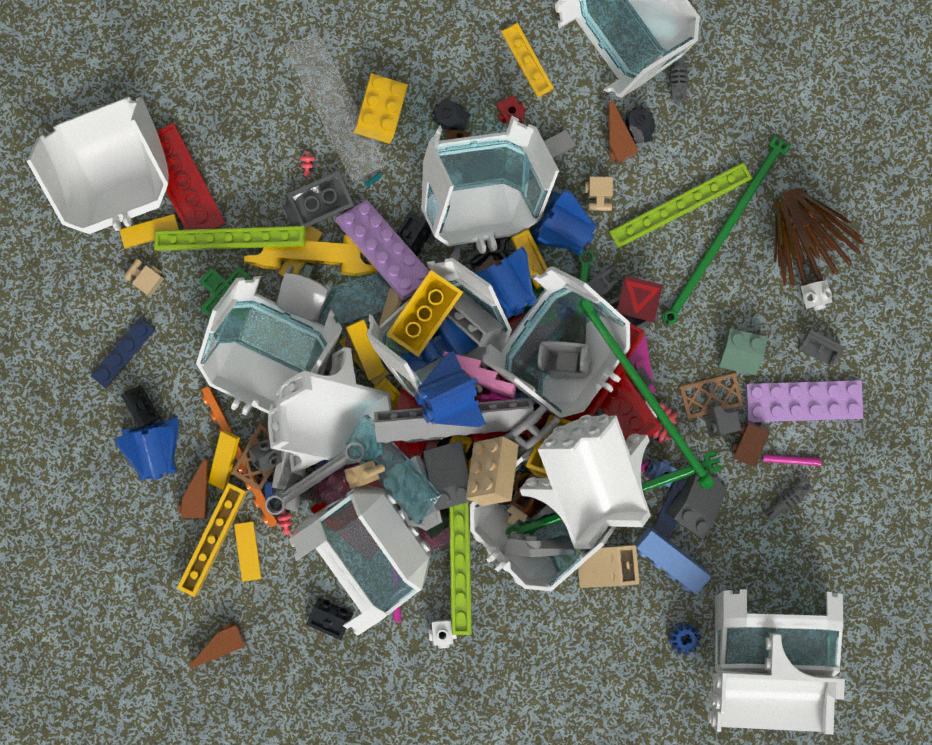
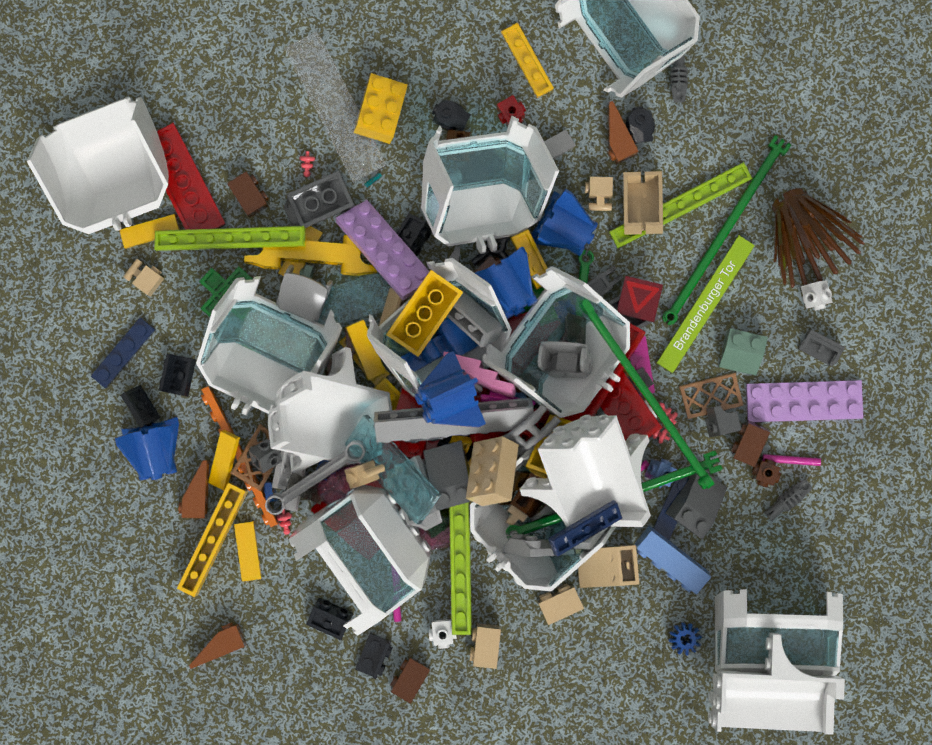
none -> black bracket [159,353,196,397]
none -> reddish brown brick [227,171,269,218]
none -> black bracket [355,633,393,679]
none -> reddish brown brick [390,656,431,704]
none -> tan brick [470,623,501,669]
none -> tan brick [537,583,584,625]
none -> dark blue plate [548,500,622,557]
none -> tan piece [623,171,663,235]
none -> lime tile [657,235,755,373]
none -> reddish brown brick [751,459,781,488]

